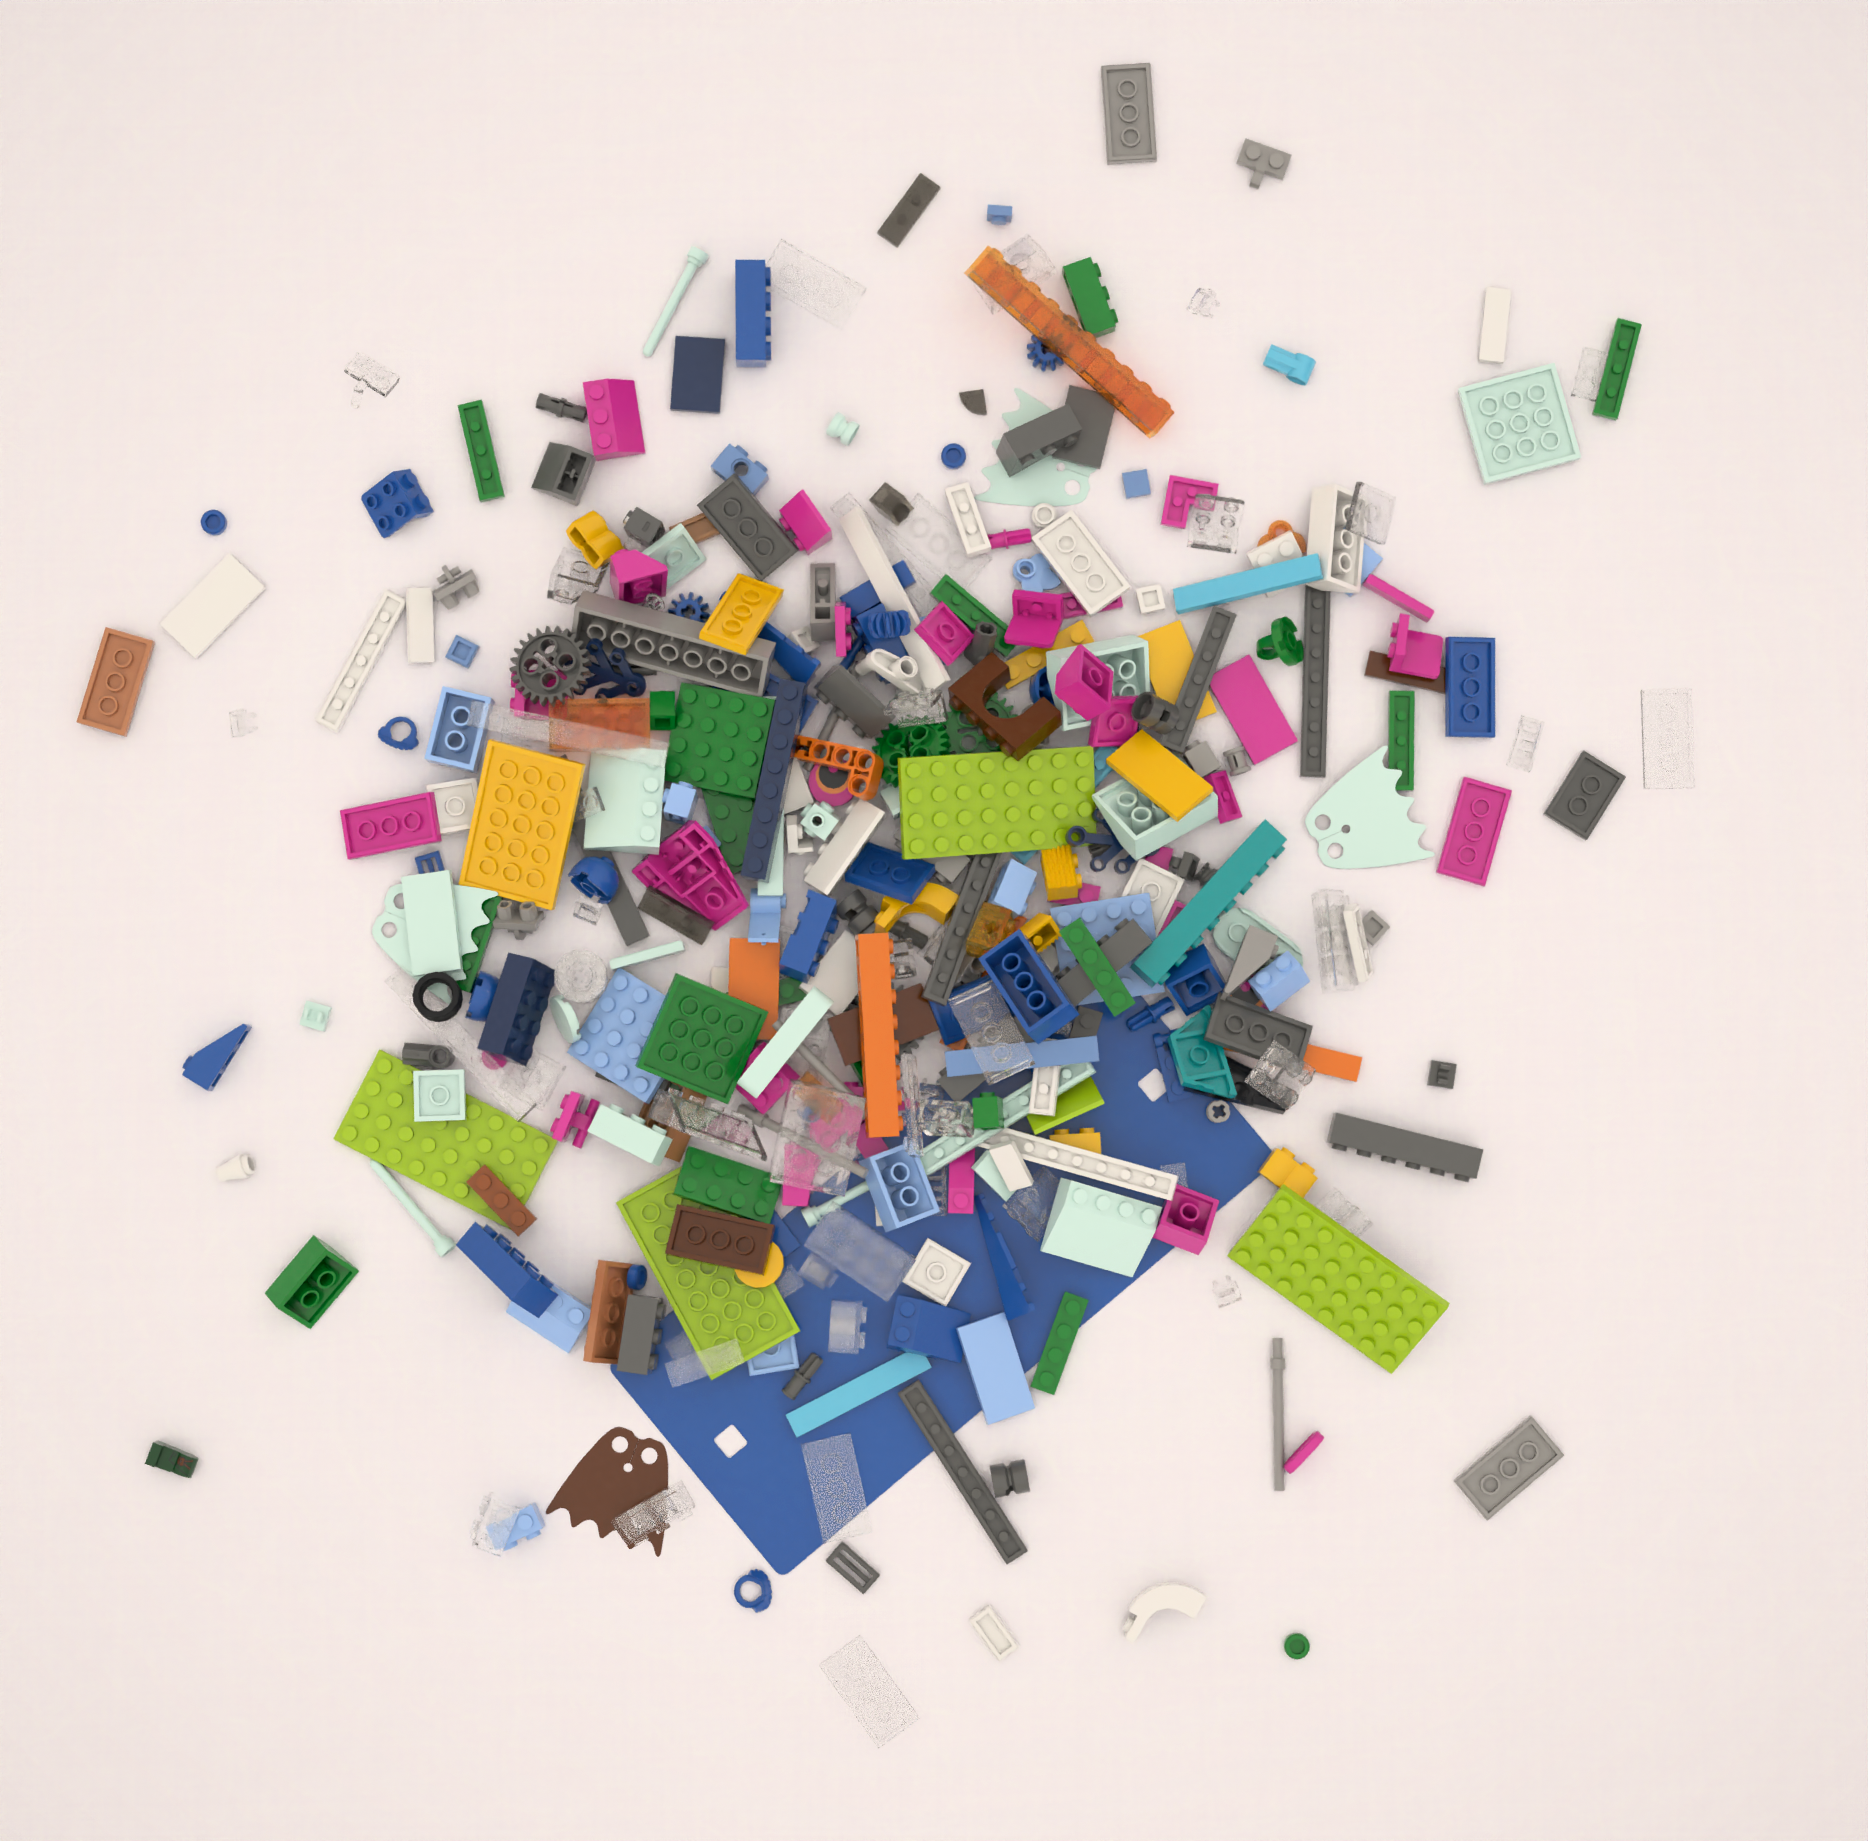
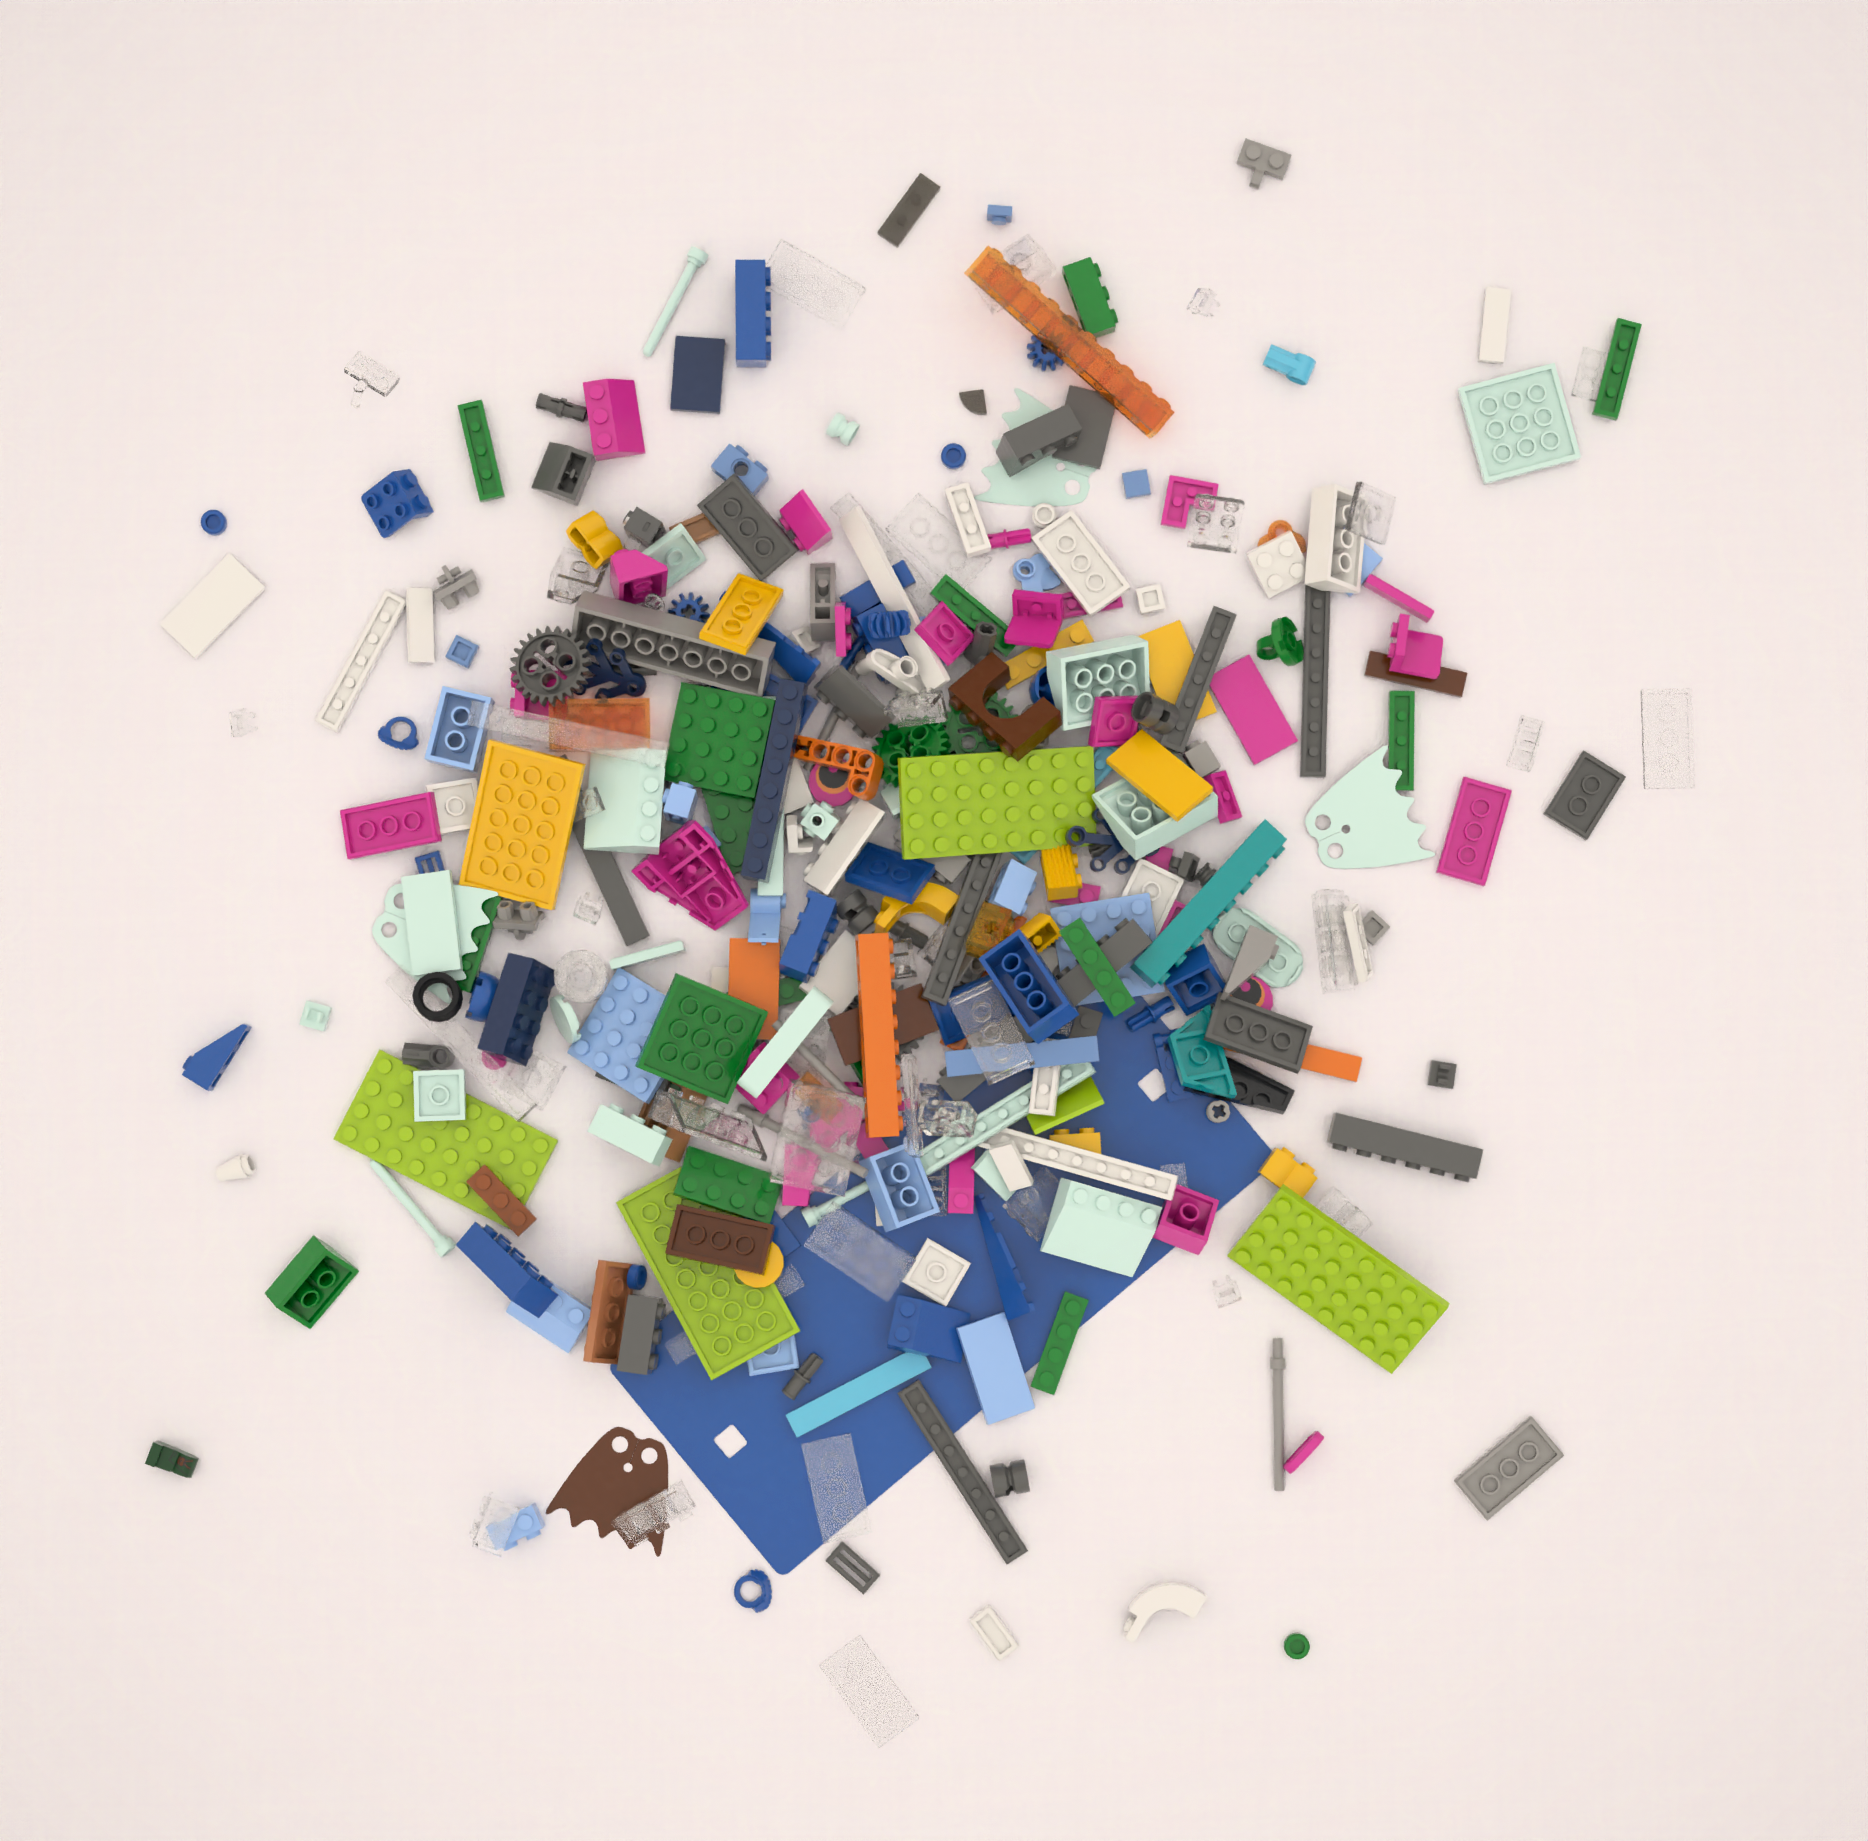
nougat plate [76,627,155,737] -> none
dark pink plate [550,1091,600,1148] -> none
blue cylinder [568,856,619,904] -> none
clear smoke tile [637,885,715,945] -> none
green brick [649,690,675,731] -> none
clear plate [665,1339,745,1388] -> none
clear slope [797,1251,839,1290] -> none
clear brick [828,1299,867,1354] -> none
clear smoke brick [869,482,914,526] -> none
green brick [972,1092,1004,1131] -> none
dark pink slope [1055,644,1114,721] -> none
light grey tile [1101,63,1157,165] -> none
medium azure tile [1173,553,1323,615] -> none
light grey bush [1223,746,1251,777] -> none
clear bracket [1245,1040,1316,1110] -> none
light blue brick [1248,950,1310,1012] -> none
blue tile [1445,637,1495,738] -> none

